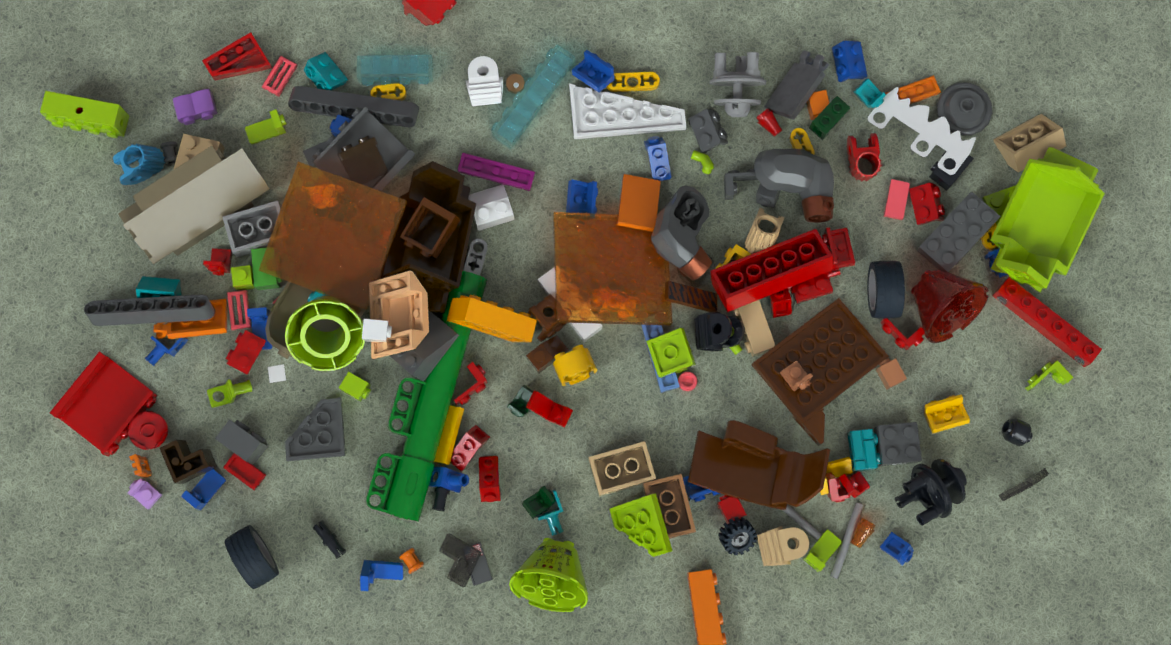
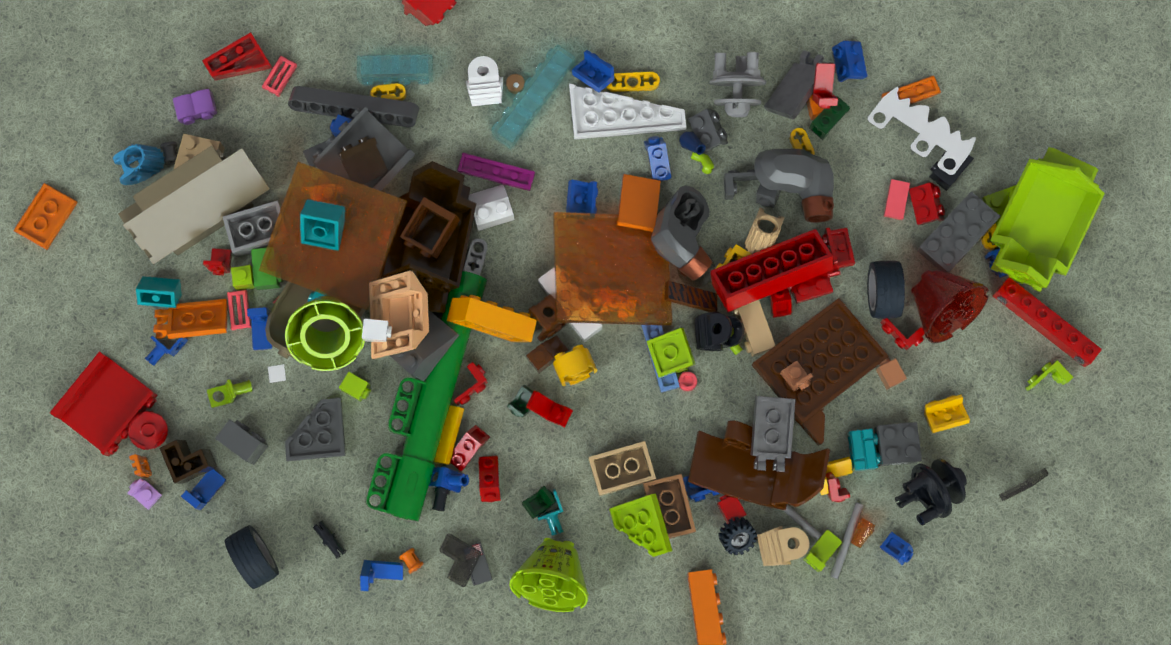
lime brick [40,91,130,138] -> none
dark grey beam [84,295,215,326] -> none
red tile [223,453,266,491] -> none
red bracket [225,330,266,375] -> none
lime bracket [245,109,287,145] -> none
teal bracket [304,52,348,91] -> none
red cone [756,108,782,137] -> none
red bracket [838,471,870,498] -> none
red piece [847,133,882,182] -> none
teal bracket [853,78,886,108] -> none
dark grey piece [937,82,992,136] -> none
tan slope [993,114,1066,172] -> none
black head [1002,418,1033,446] -> none
none -> orange tile [13,183,78,250]
none -> teal slope [300,199,345,251]
none -> dark blue cone [679,131,705,155]
none -> flat silver tile [751,396,795,472]
none -> bracket [812,63,838,109]

